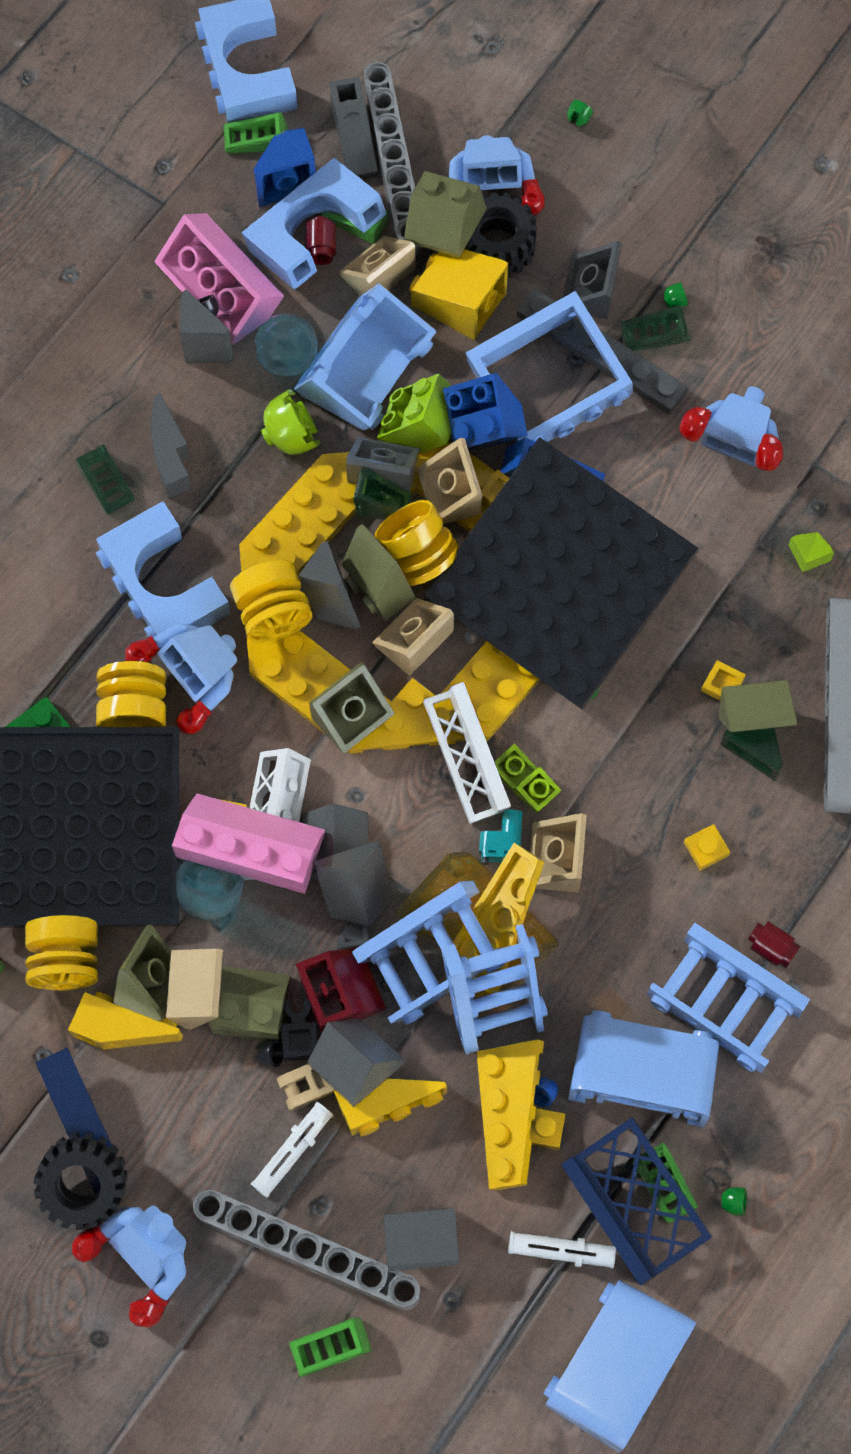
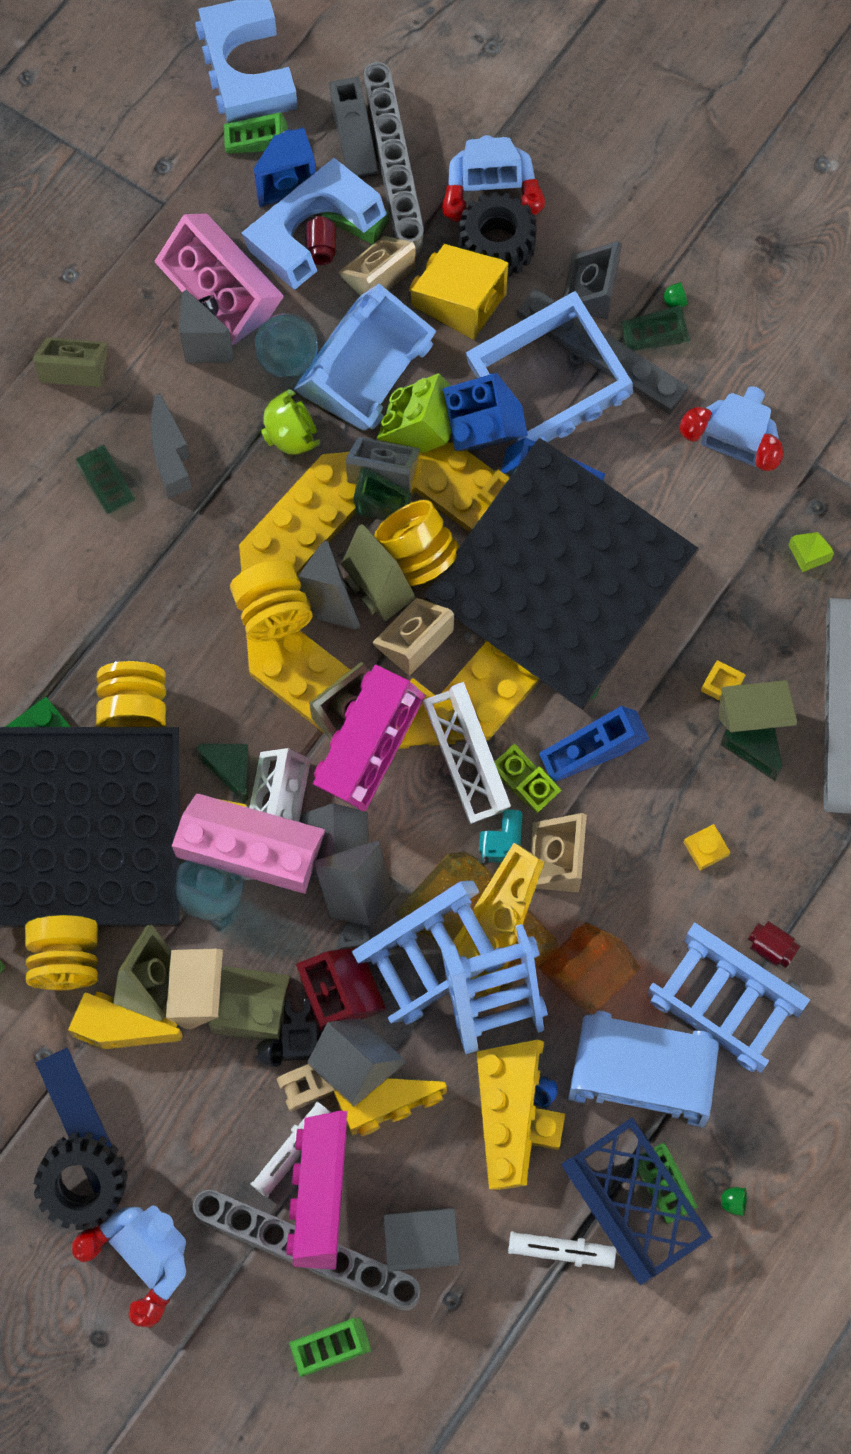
light blue arch [96,501,231,637] -> none
light blue torso [124,624,237,735] -> none
olive slope [404,171,487,258] -> none
tan slope [417,437,482,524] -> none
light blue windscreen [543,1280,697,1453] -> none
green hinge [567,100,594,127] -> none
none -> olive slope [33,337,108,387]
none -> clear green slope [196,743,250,804]
none -> dark pink slope [286,1111,347,1270]
none -> dark pink slope [313,664,426,812]
none -> blue slope [539,706,650,782]
none -> clear orange slope [539,921,641,1015]

